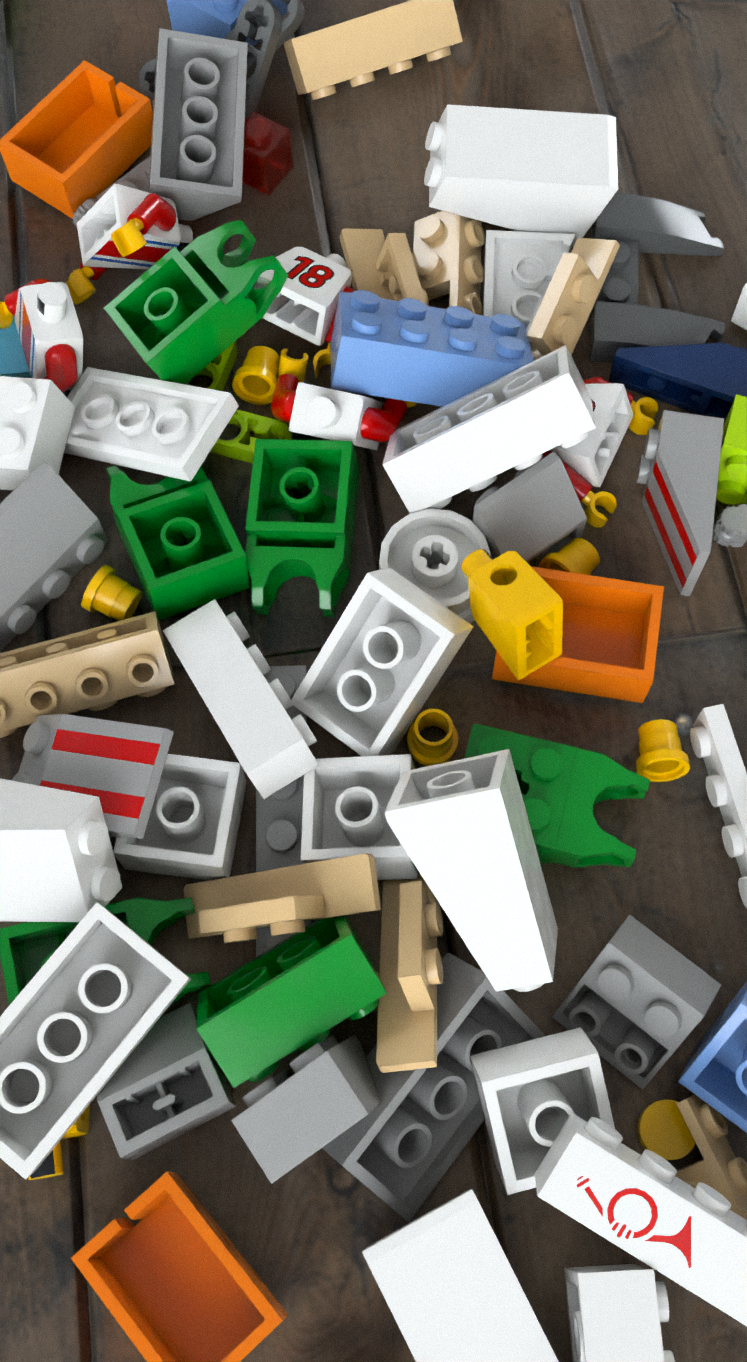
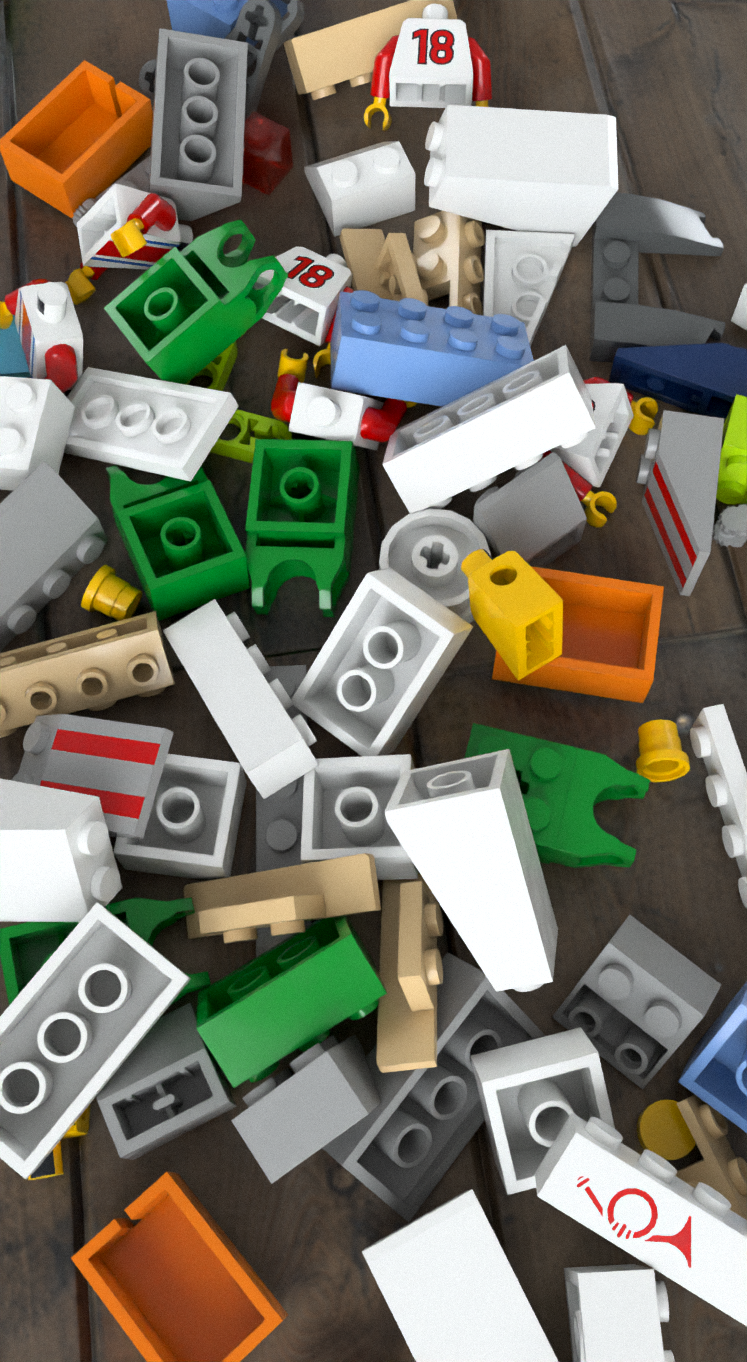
yellow piece [232,346,280,405] -> none
yellow piece [407,709,458,766] -> none
tan bracket [526,238,620,361] -> none
yellow piece [538,537,600,575] -> none
none -> white slope [304,141,416,237]
none -> white torso [364,4,492,132]

